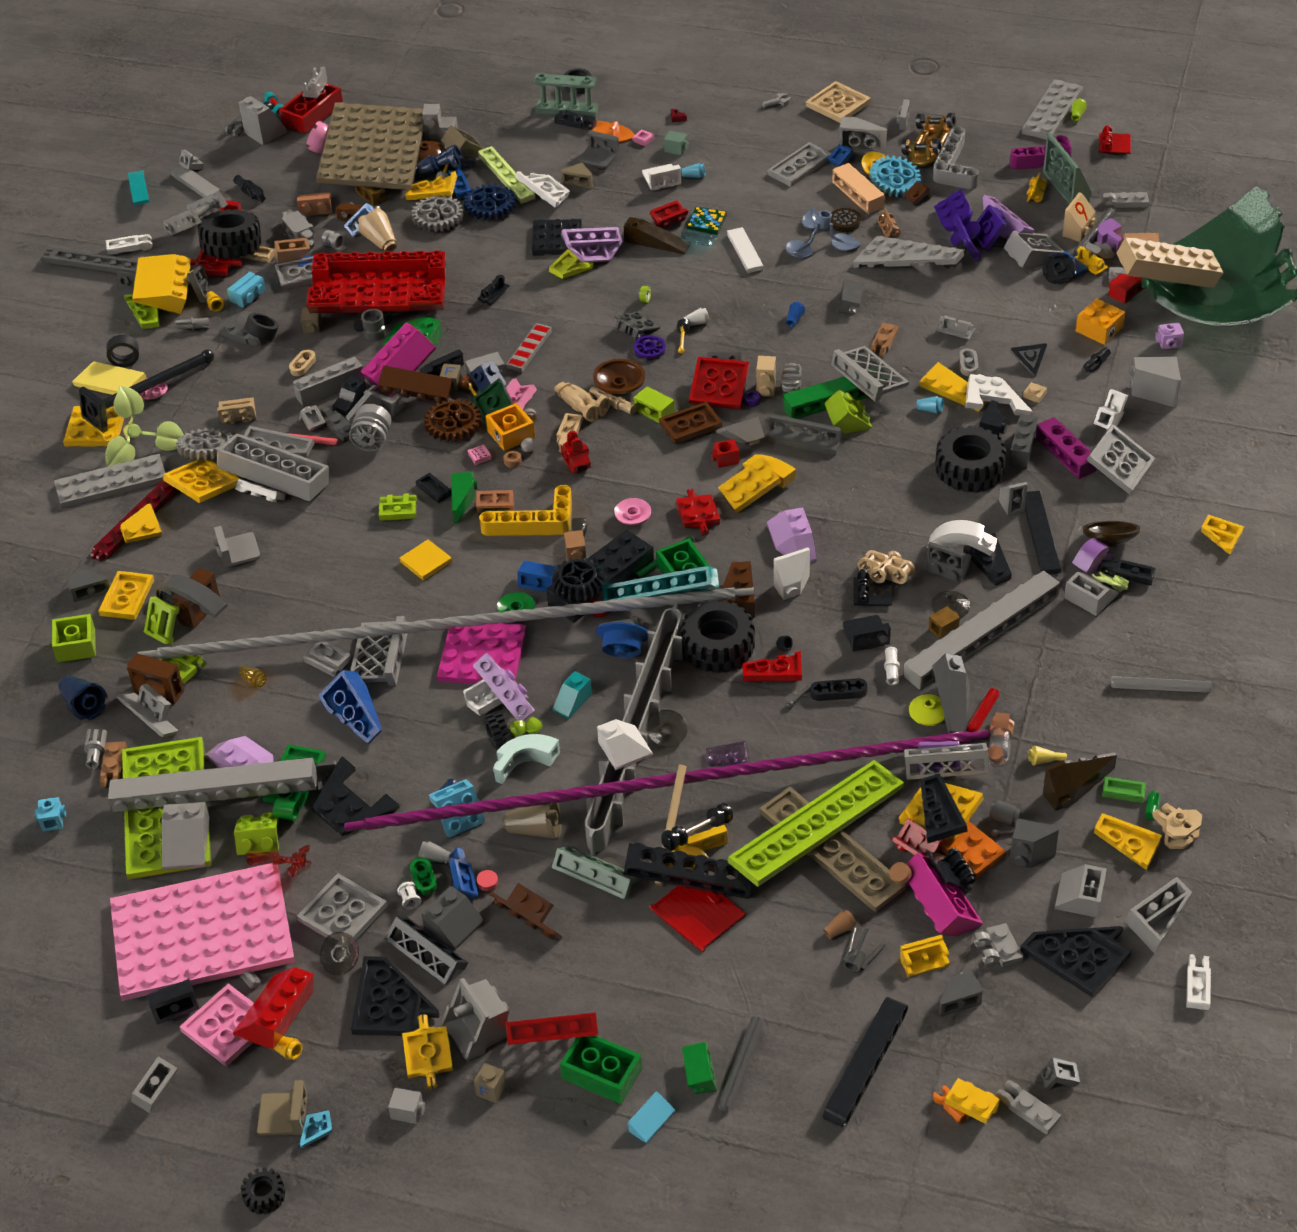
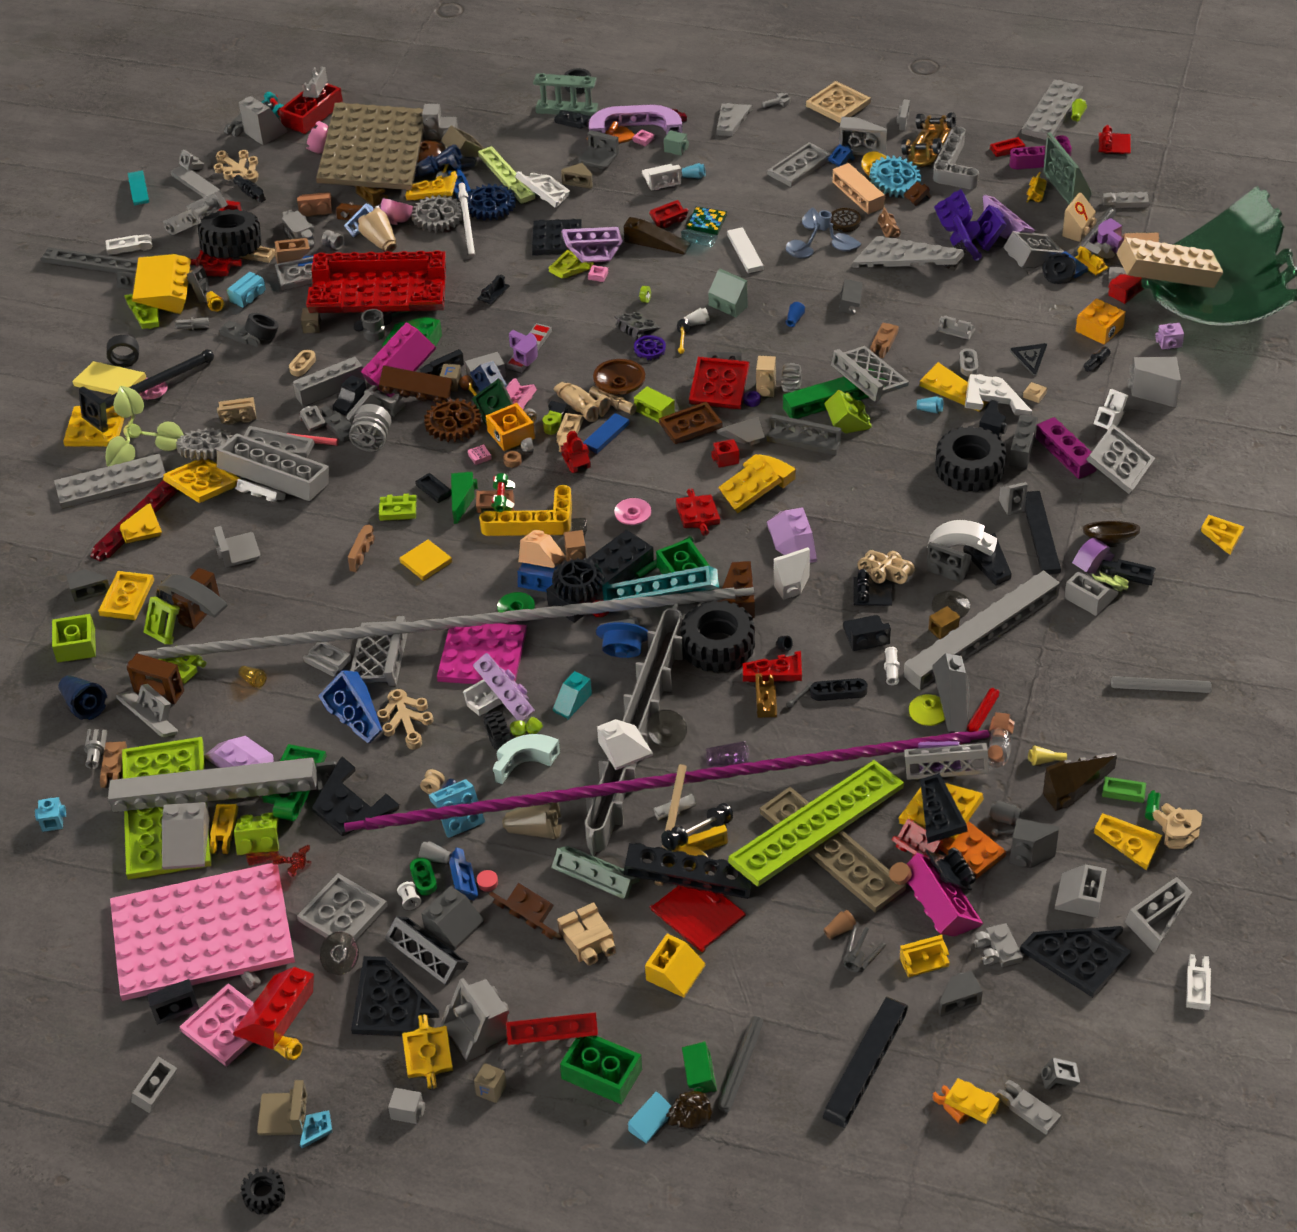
none -> yellow hinge [209,804,238,854]
none -> tan plant [214,150,258,183]
none -> medium nougat hinge [348,525,375,572]
none -> tan plant [377,689,433,750]
none -> bright pink cylinder [380,198,413,225]
none -> tan wheel [420,769,445,794]
none -> white bar [458,183,475,257]
none -> green piece [491,473,515,512]
none -> medium lavender brick [509,330,538,367]
none -> light nougat slope [518,530,565,568]
none -> lime leg [542,401,568,435]
none -> tan hips [557,902,616,966]
none -> blue tile [583,413,629,454]
none -> bright pink tile [588,265,608,282]
none -> lavender arch [589,105,682,135]
none -> yellow slope [645,934,706,998]
none -> white pin [653,794,697,820]
none -> dark brown hair [666,1091,712,1129]
none -> sand green slope [708,269,748,318]
none -> light grey wing [716,103,752,136]
none -> pearl gold hinge [756,673,777,718]
none -> red tile [990,137,1026,157]

